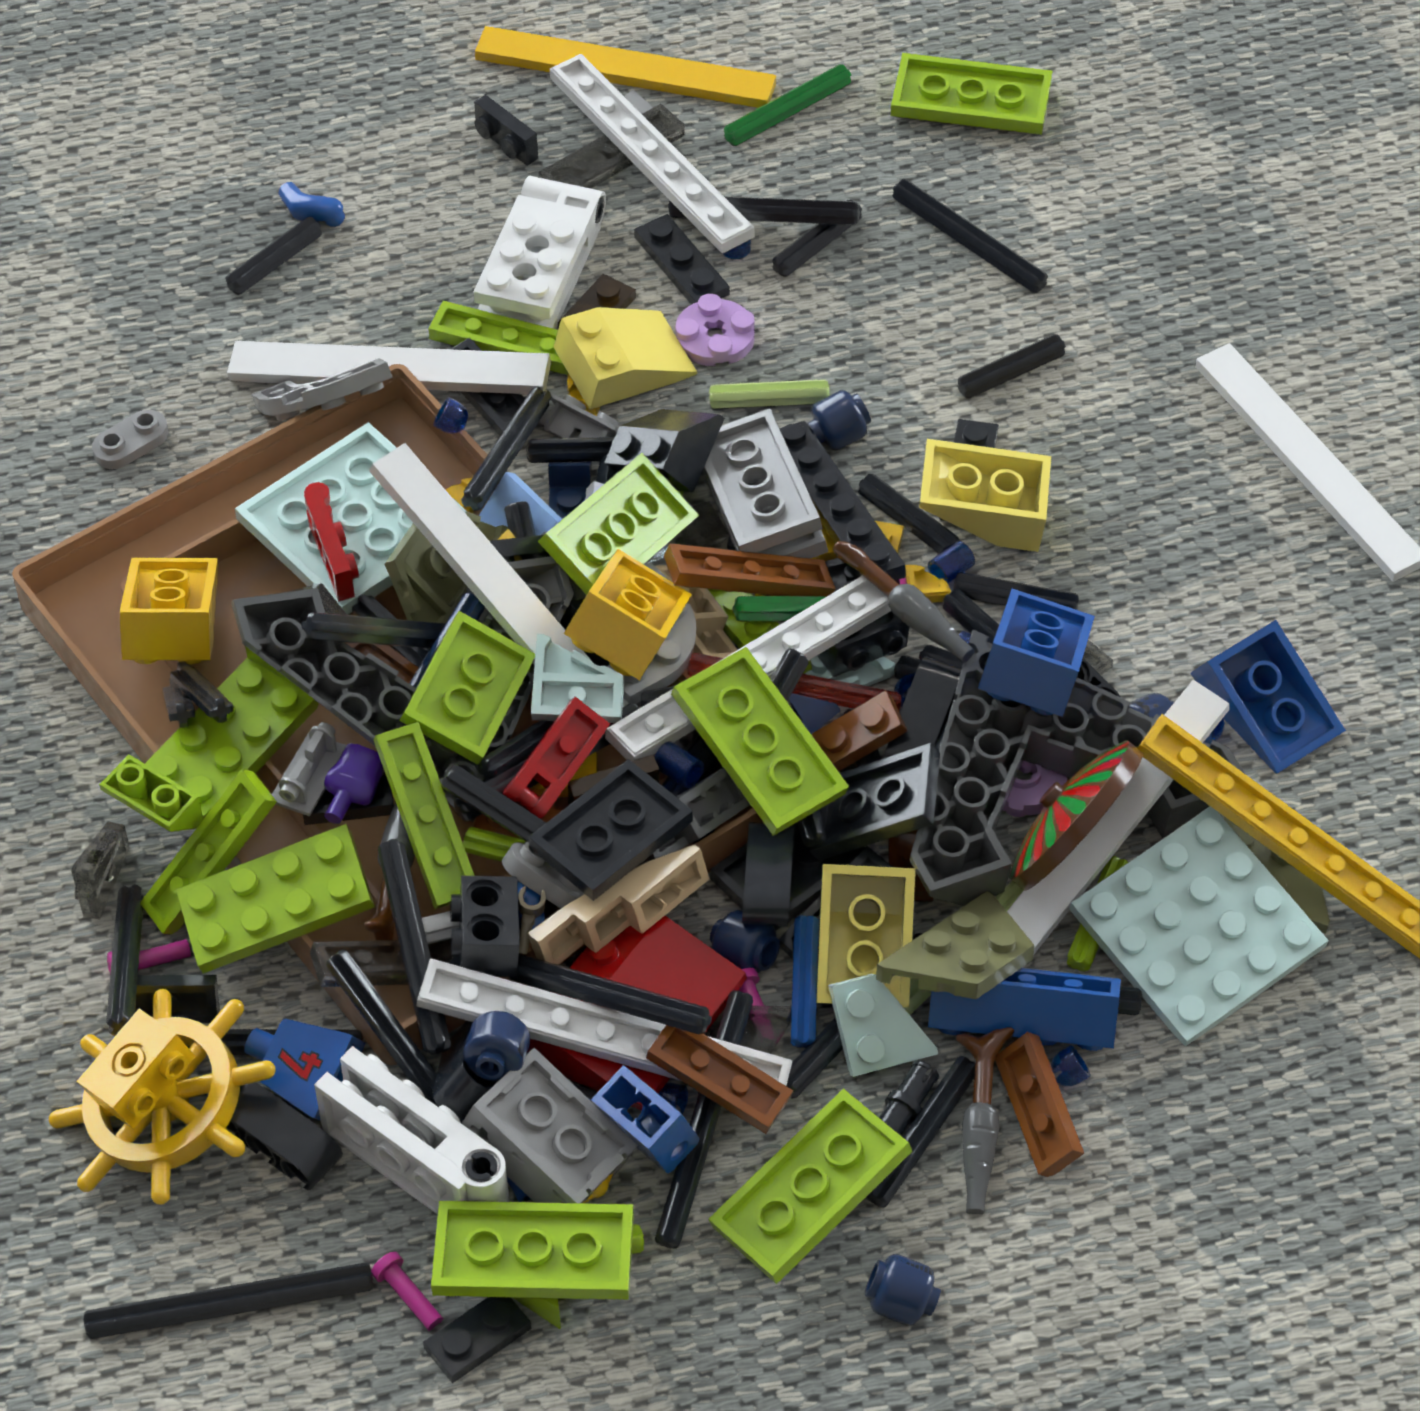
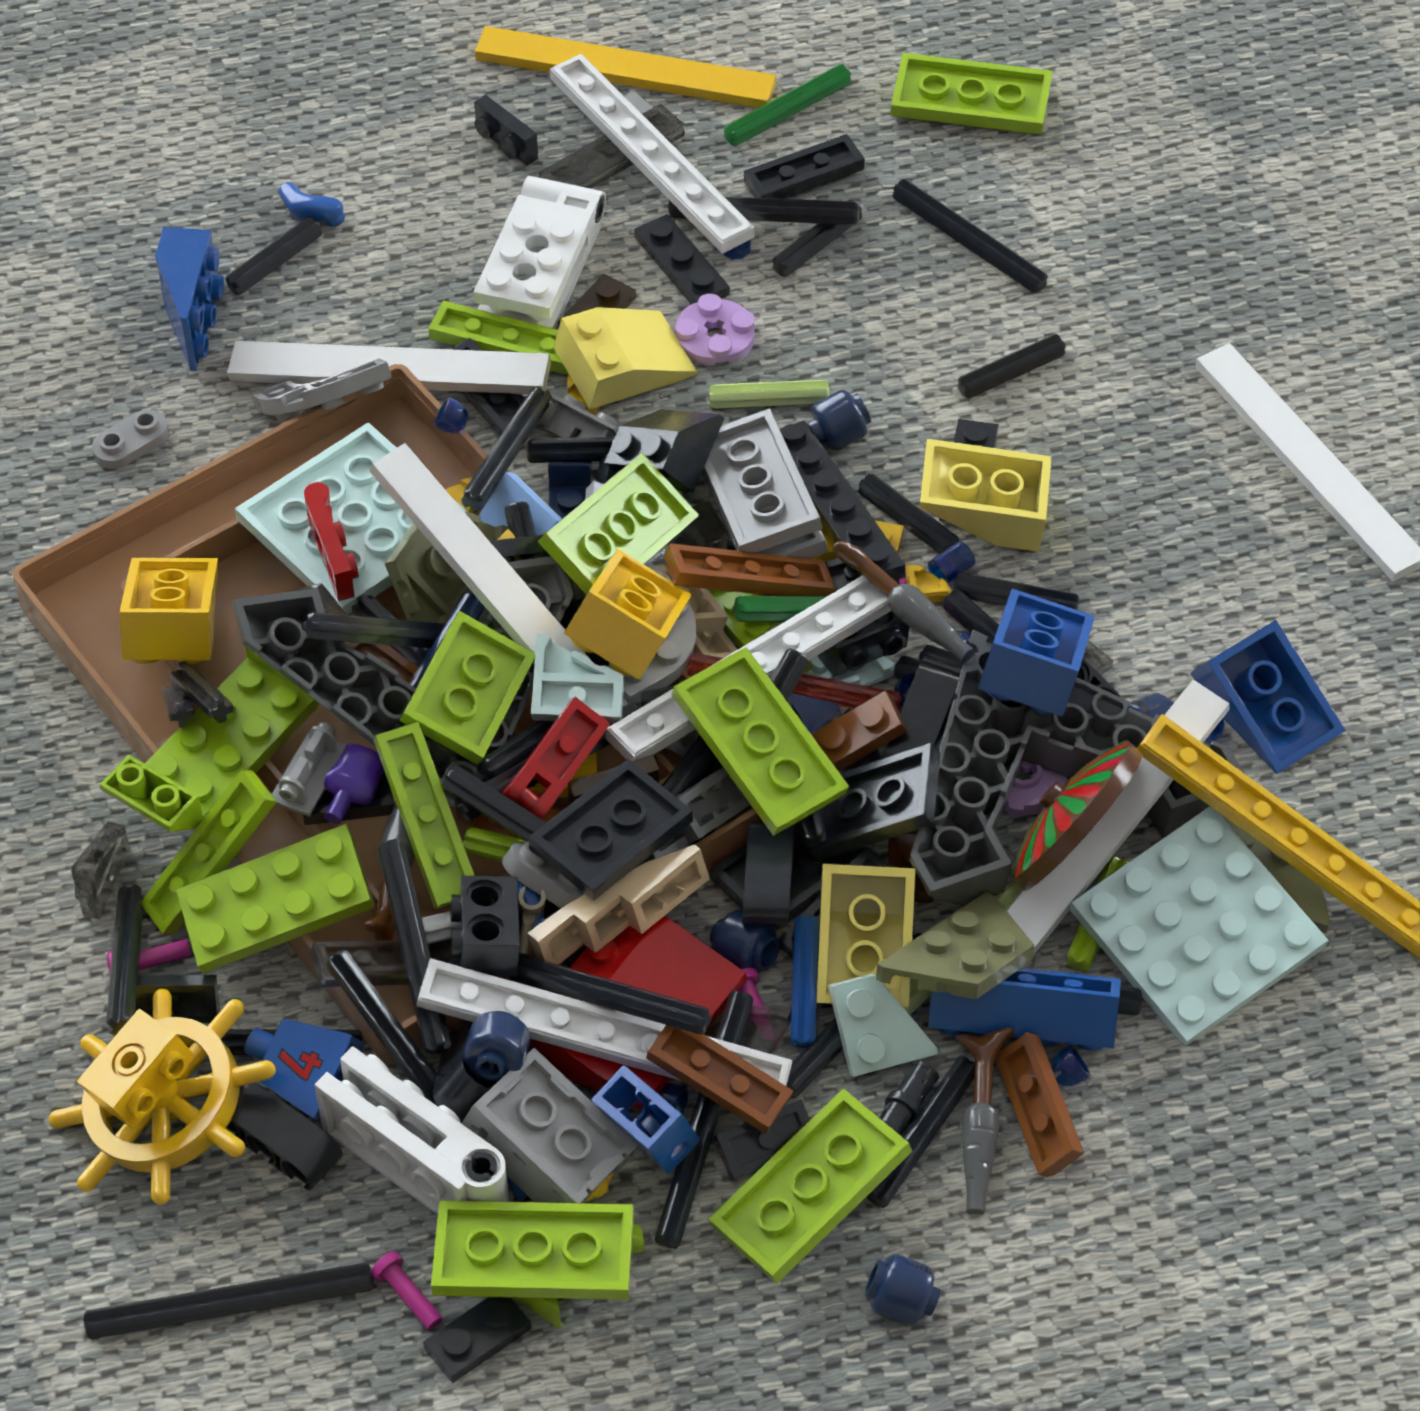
clear blue hinge [654,741,704,788] -> none
none -> blue slope [155,227,224,371]
none -> black plate [713,1099,810,1181]
none -> black plate [744,134,865,199]

